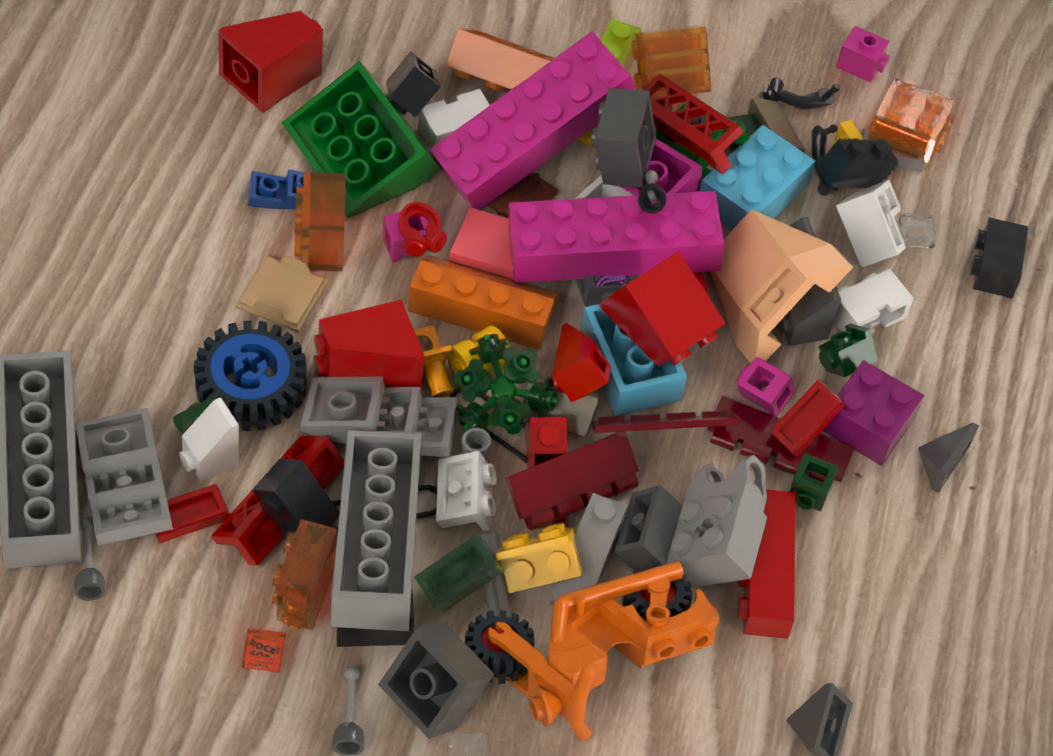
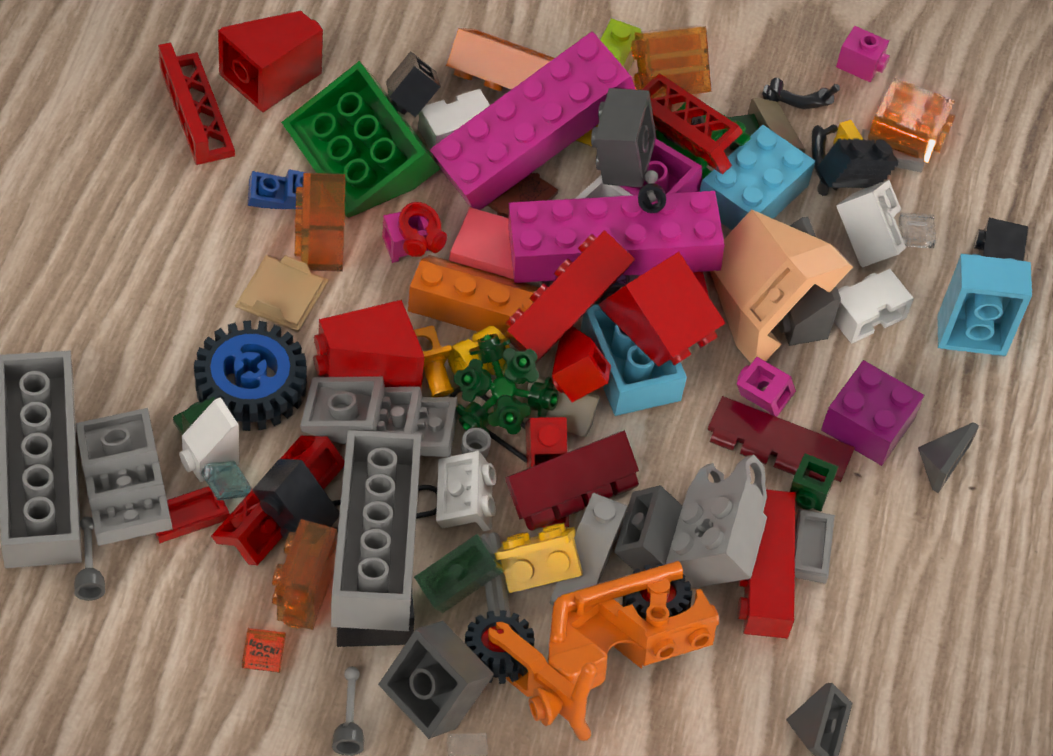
dark red windscreen [592,410,740,433] -> none
red tile [770,379,846,457] -> none
dark green brick [819,323,878,377] -> none
none -> red fence [158,42,235,165]
none -> clear light blue tile [201,461,252,500]
none -> red brick [504,230,635,365]
none -> light grey tile [795,509,835,584]
none -> medium azure brick [937,254,1032,356]

